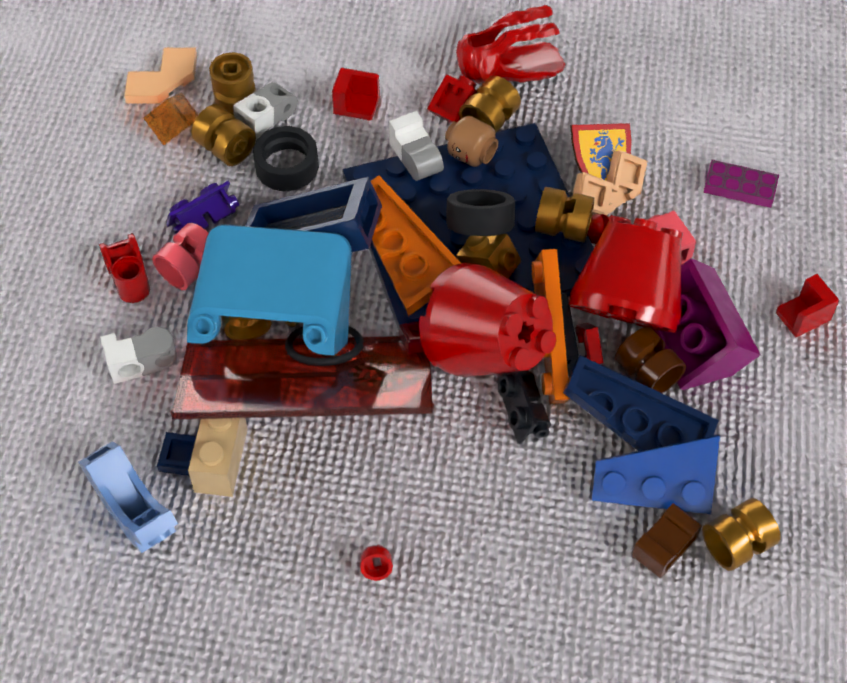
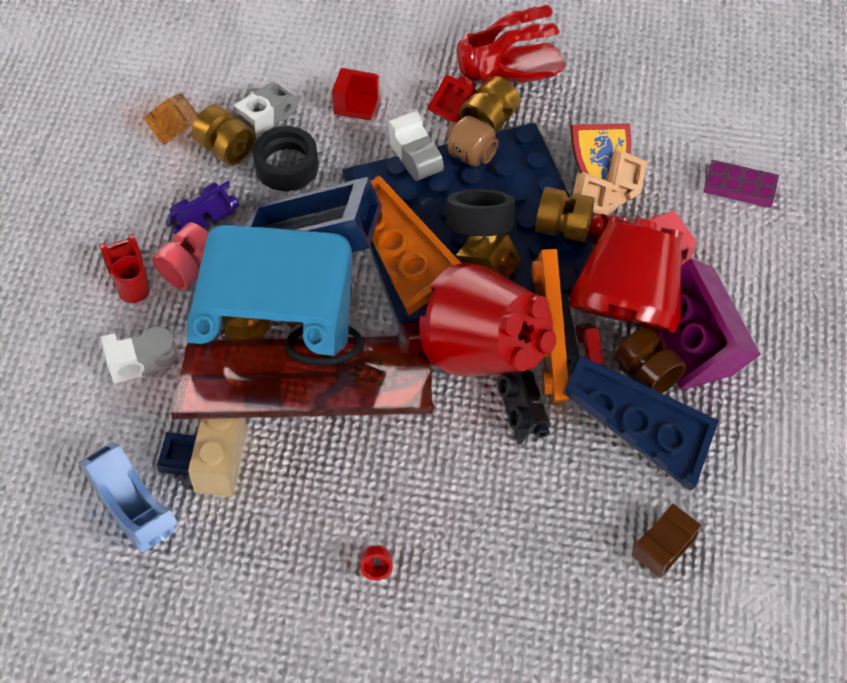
light nougat tile [124,48,197,104] -> none
pearl gold wheel [209,52,256,116] -> none
blue wing [592,435,720,515] -> none
pearl gold wheel [702,498,781,571] -> none
red panel [776,274,839,338] -> none

